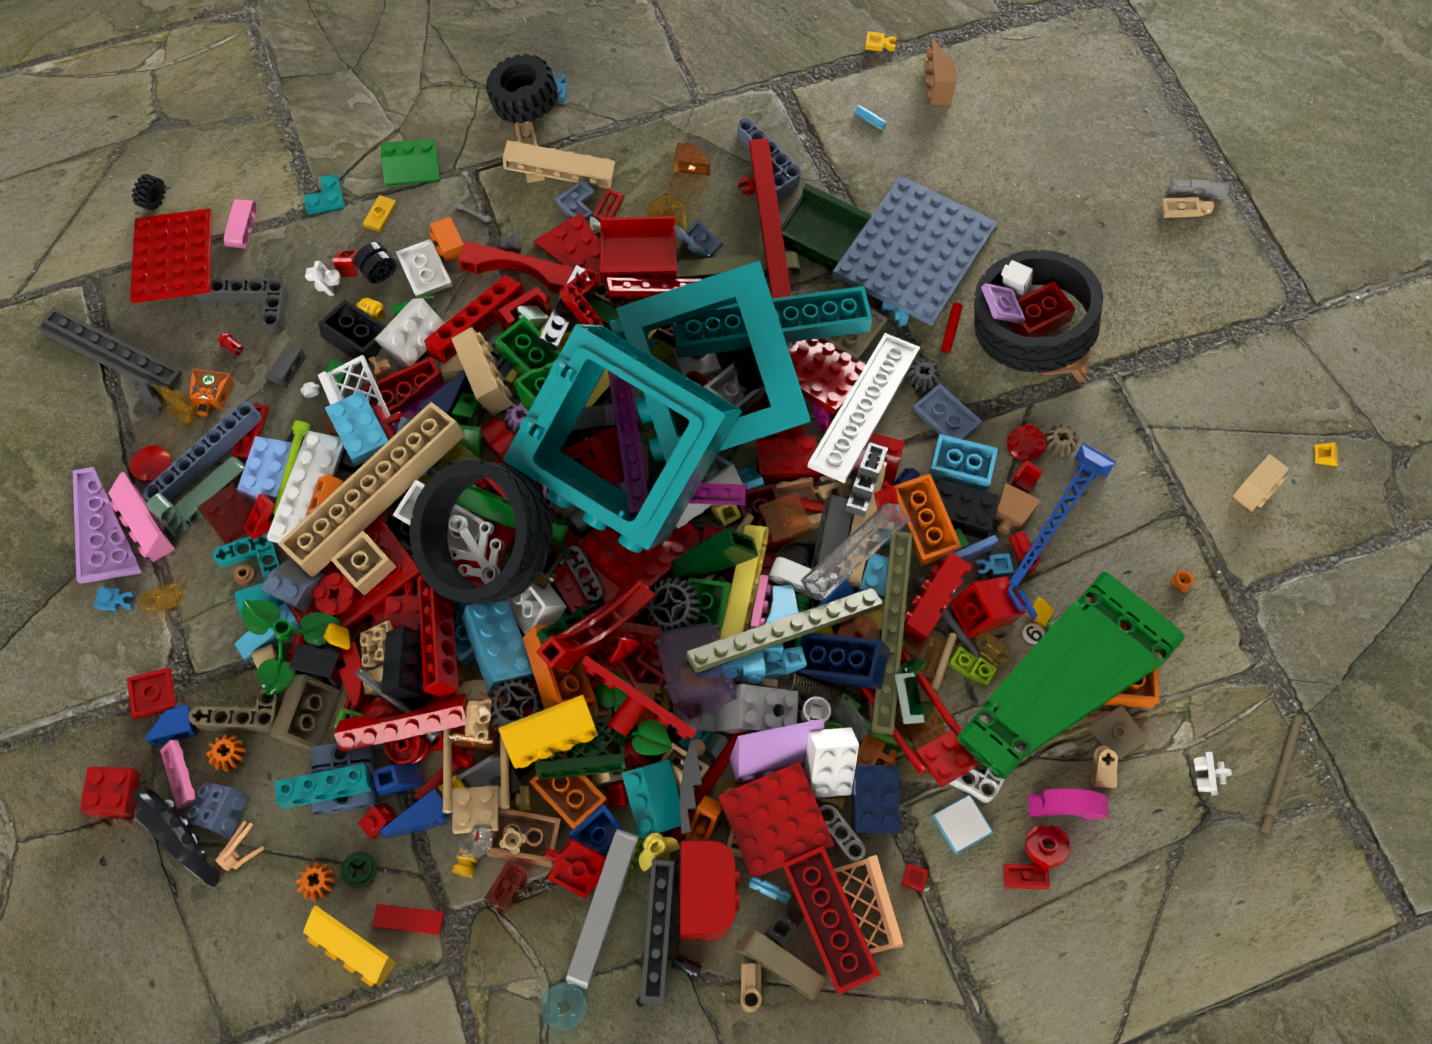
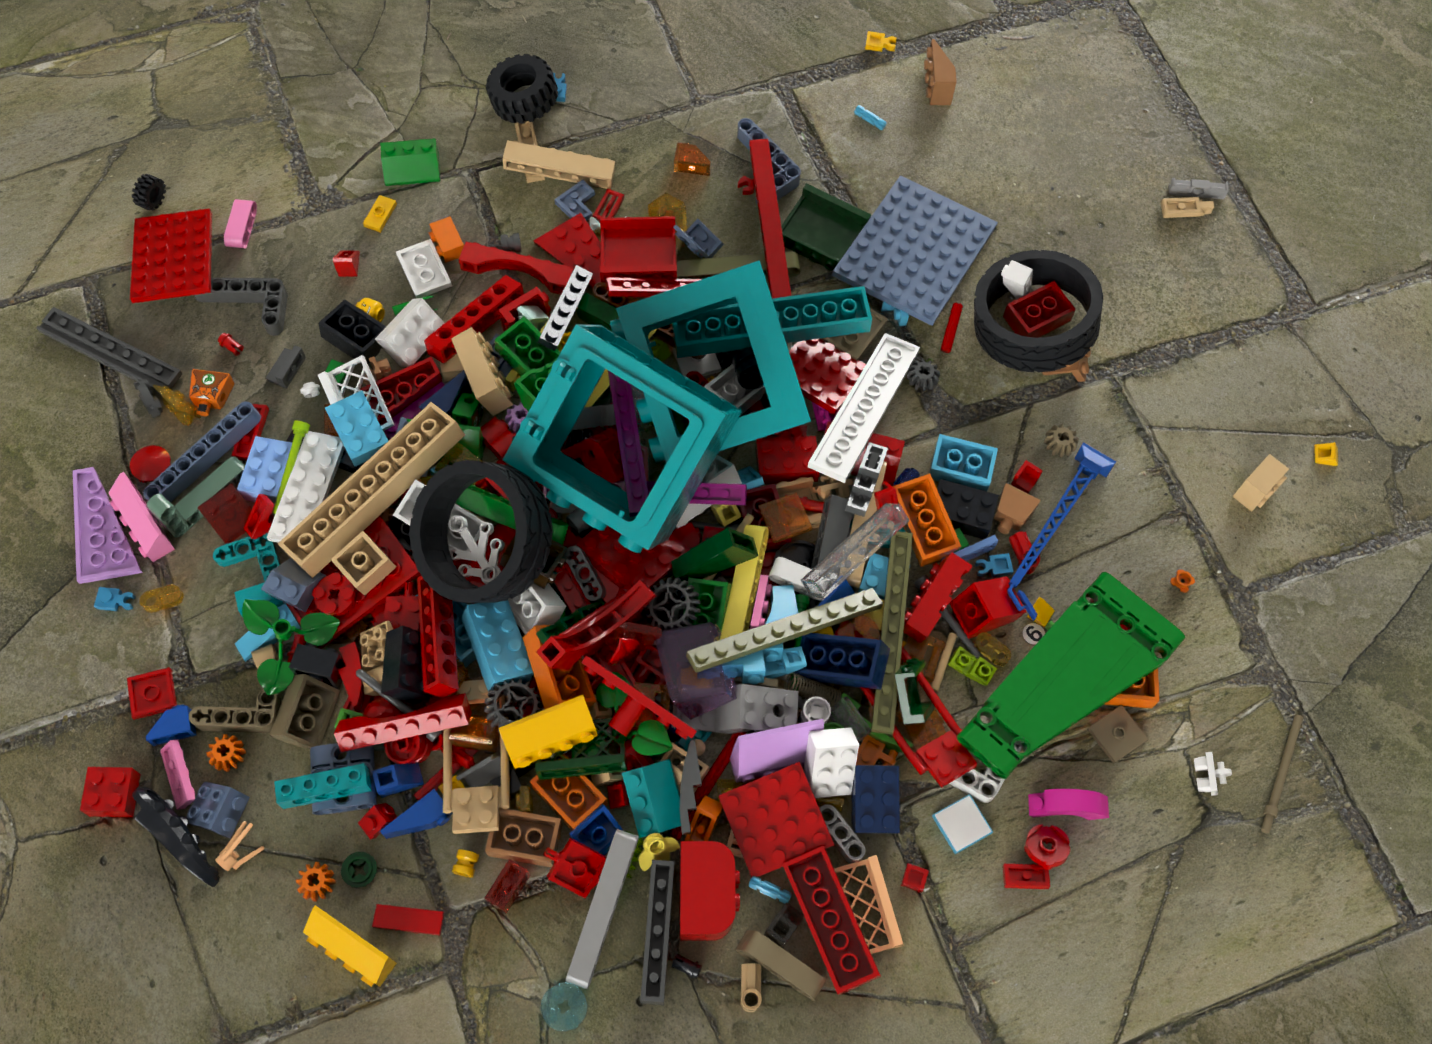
medium nougat plate [233,565,255,585] -> none
teal plate [304,174,345,215] -> none
white hips [305,261,341,296] -> none
orange slope [306,474,344,515] -> none
yellow slope [323,623,350,650] -> none
black wheel [354,242,397,284] -> none
red piece [372,405,403,441] -> none
light grey hinge [457,204,491,223] -> none
clear leg [458,824,493,860] -> none
tan hips [465,698,492,740] -> none
tan plate [499,828,526,855] -> none
red beam [559,268,604,326] -> none
sand green slope [704,732,728,759] -> none
sand blue plate [912,383,982,440] -> none
lavender tile [981,283,1025,324] -> none
red dish [1007,424,1047,462] -> none
tan piece [1091,745,1118,789] -> none

